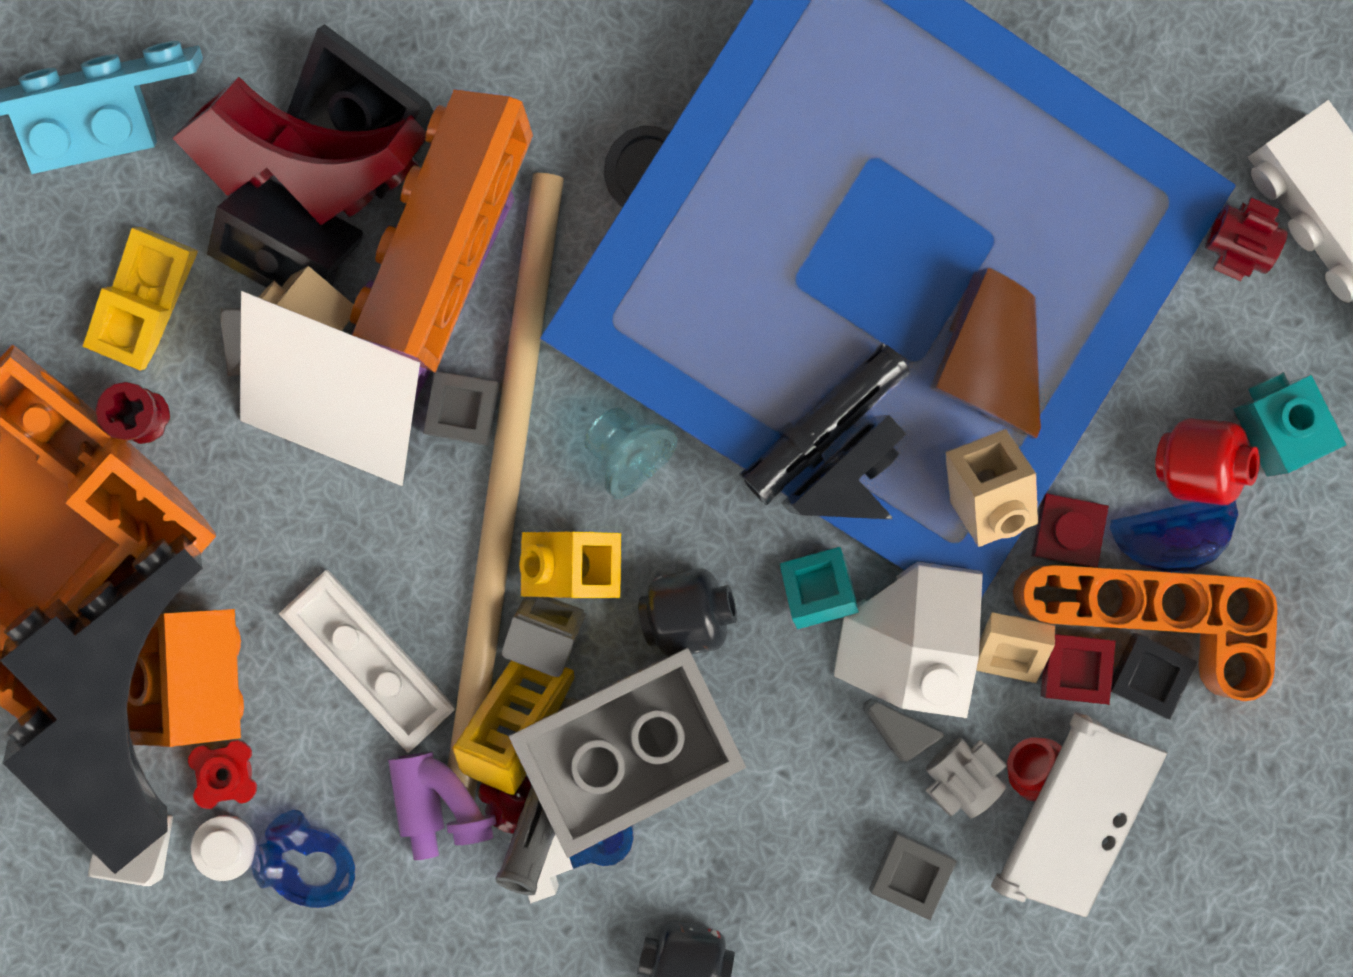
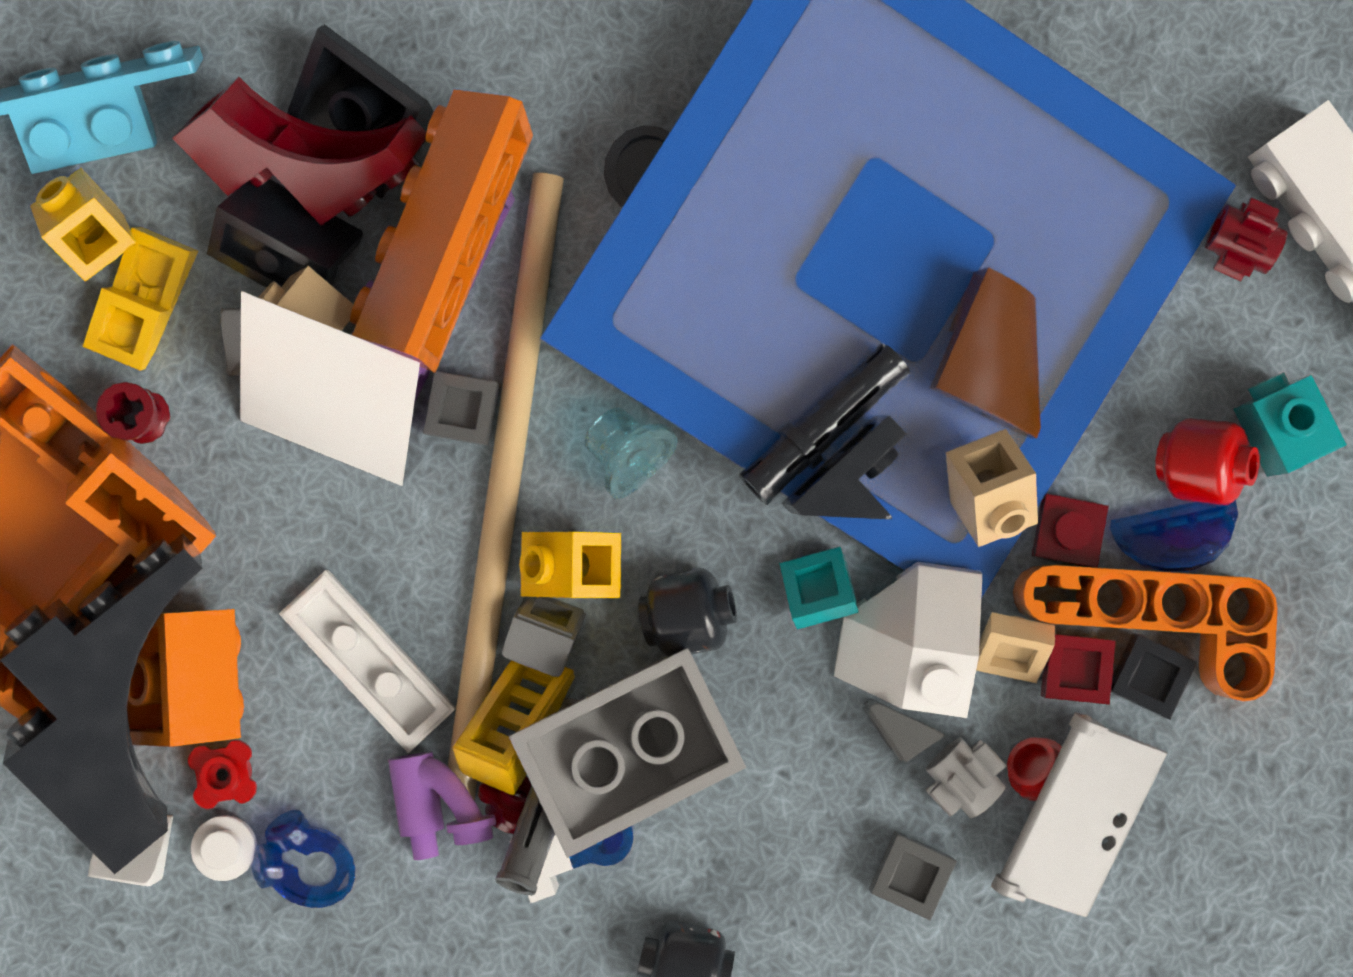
none -> yellow brick [30,167,136,282]

